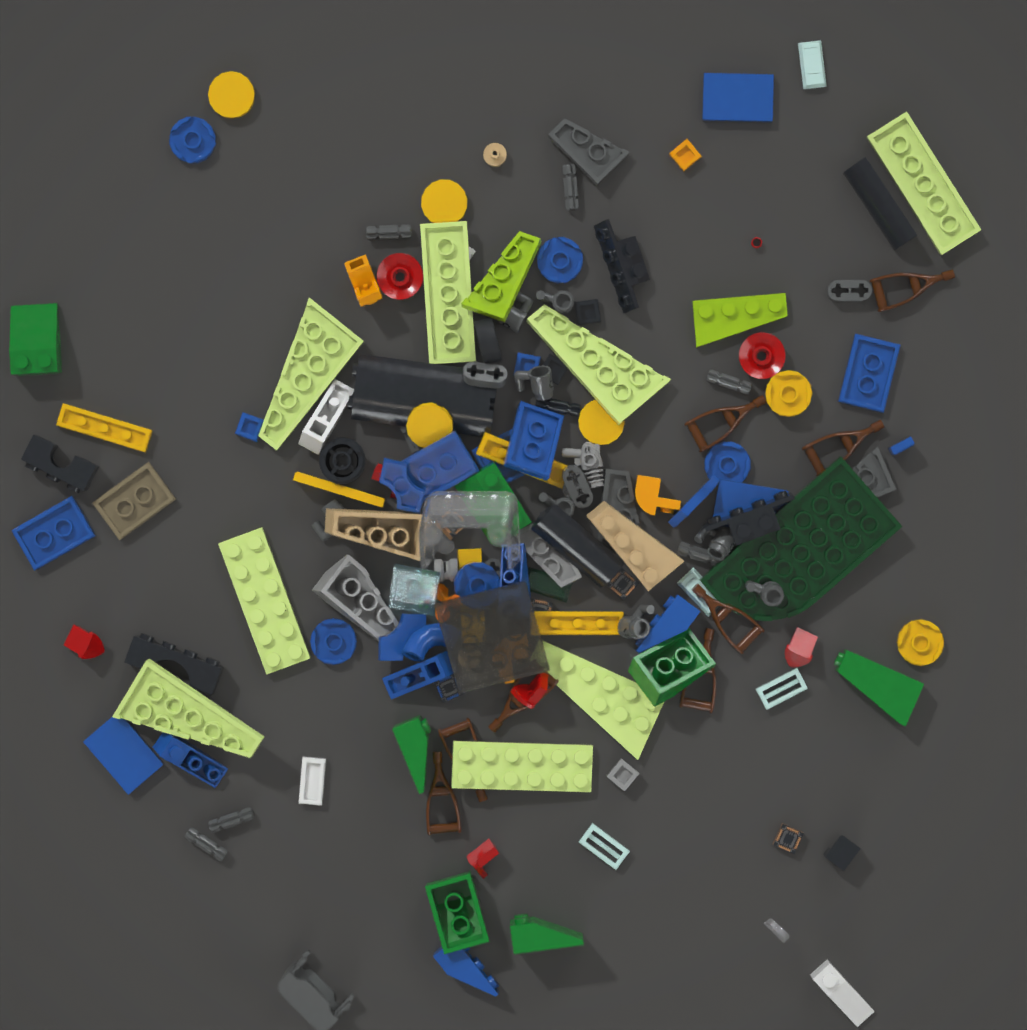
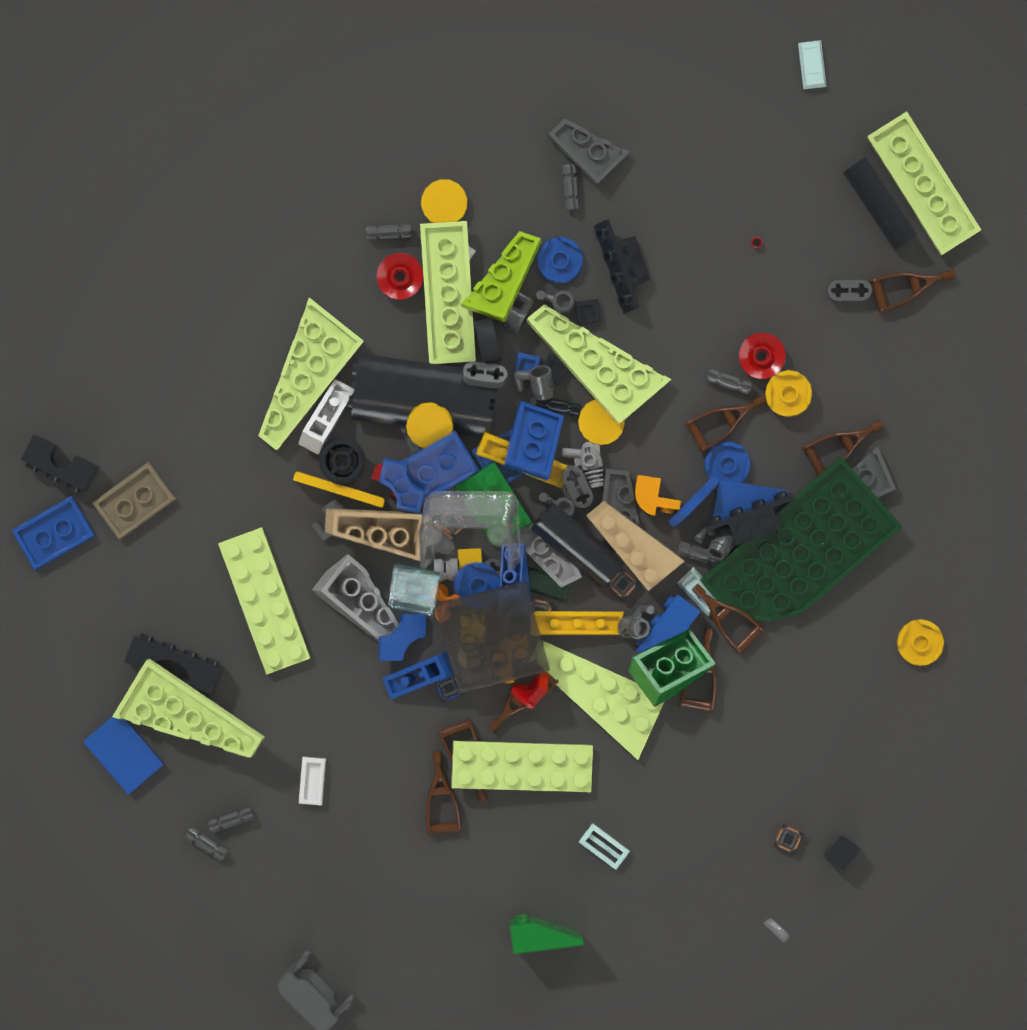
green slope [9,303,62,376] -> none
yellow tile [56,403,153,453] -> none
red tile [64,625,105,659] -> none
blue slope [153,732,228,788] -> none
blue tile [169,117,216,163] -> none
yellow tile [208,71,255,118] -> none
blue tile [235,412,264,442] -> none
blue tile [310,618,357,665] -> none
light orange brick [344,254,382,307] -> none
green slope [392,715,431,794] -> none
blue cylinder [402,623,461,662] -> none
green slope [425,871,489,954] -> none
blue slope [433,947,499,997] -> none
red tile [467,838,499,879] -> none
tan tile [483,143,507,167] -> none
light grey plate [607,758,640,791] -> none
light orange tile [669,139,702,172] -> none
lime wing [692,293,788,348] -> none
blue tile [702,73,774,122] -> none
dark grey piece [745,580,784,607] -> none
light aqua tile [756,668,808,710] -> none
tile [785,627,818,667] -> none
white slope [810,959,875,1027] -> none
green slope [834,649,924,727] -> none
blue tile [838,334,901,413] -> none
blue tile [888,436,915,455] -> none

